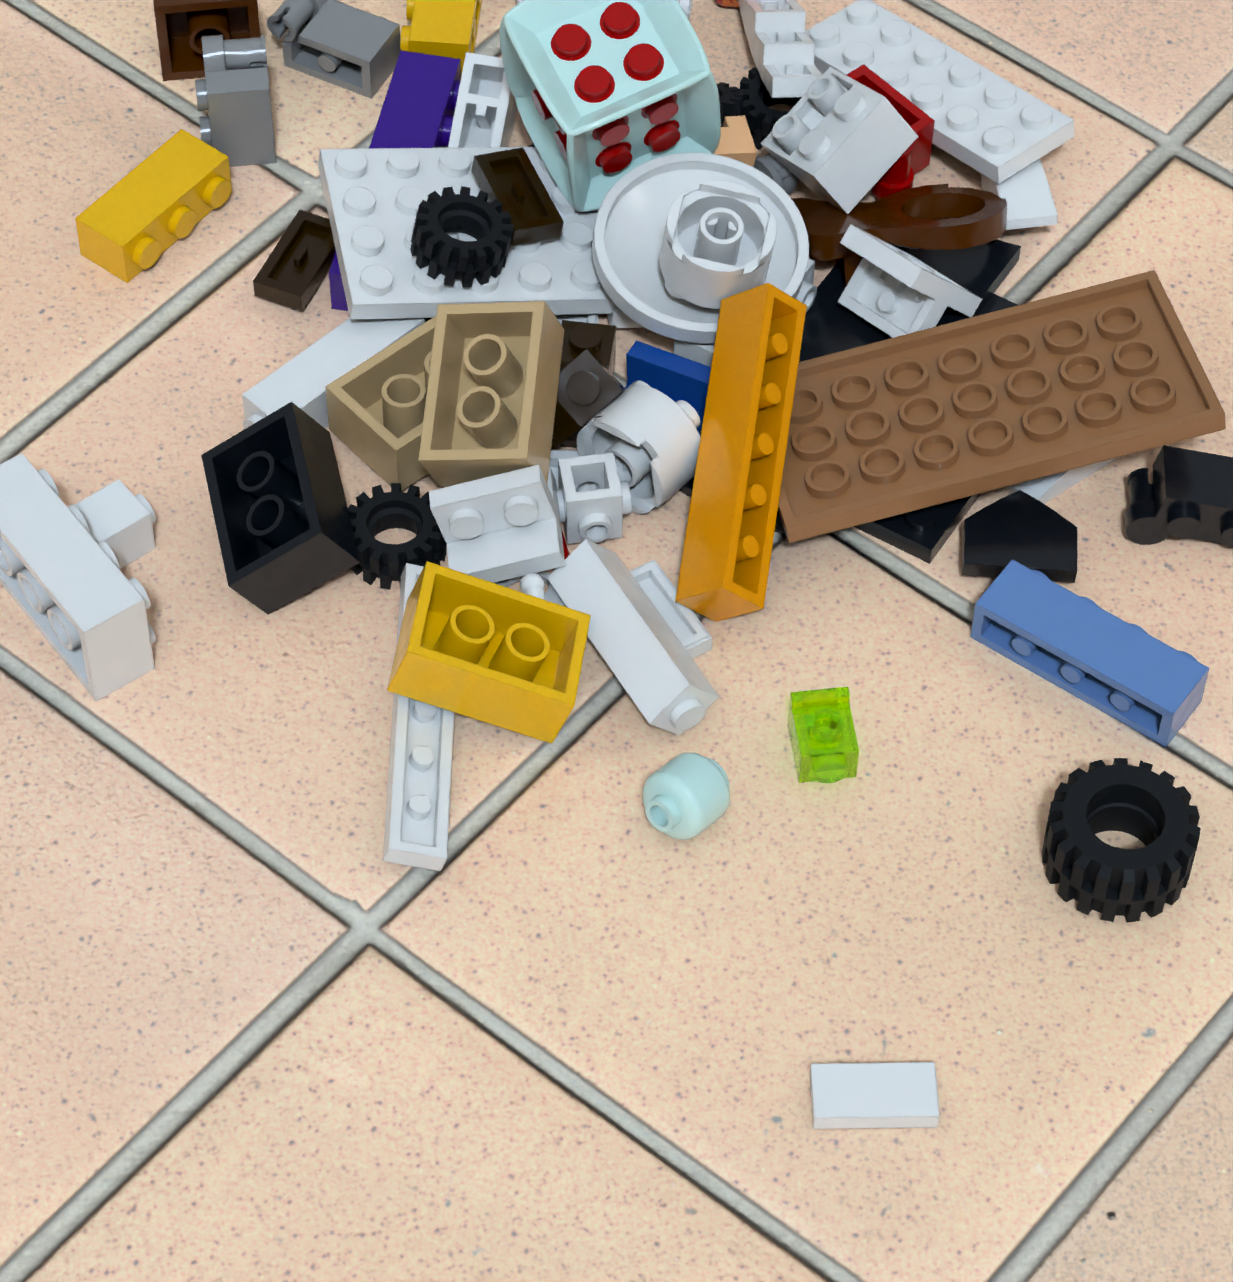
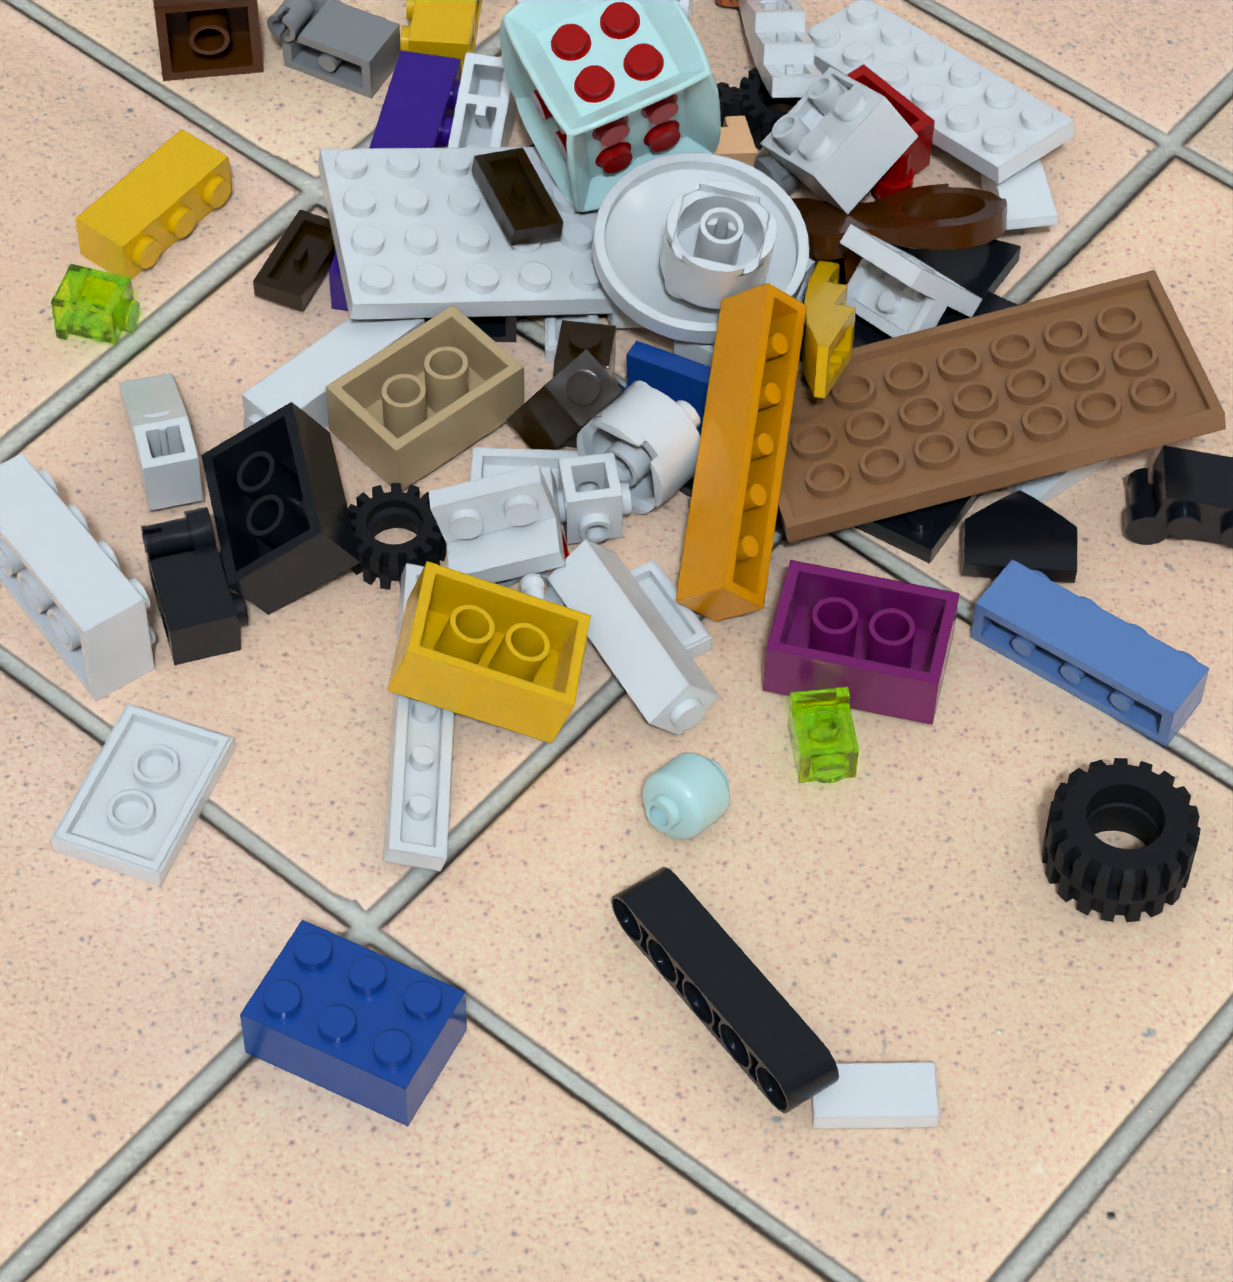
white brick [74,479,156,569] -> none
light grey hinge [195,35,276,167] -> none
black tyre [410,186,513,287] -> none
tan brick [418,301,564,487] -> none
none -> clear neon green brick [51,264,140,345]
none -> white tile [51,703,235,886]
none -> white slope [119,373,204,511]
none -> black hinge [140,507,248,665]
none -> blue brick [240,920,467,1126]
none -> black beam [611,867,839,1113]
none -> magenta brick [763,560,960,725]
none -> yellow slope [801,261,856,399]

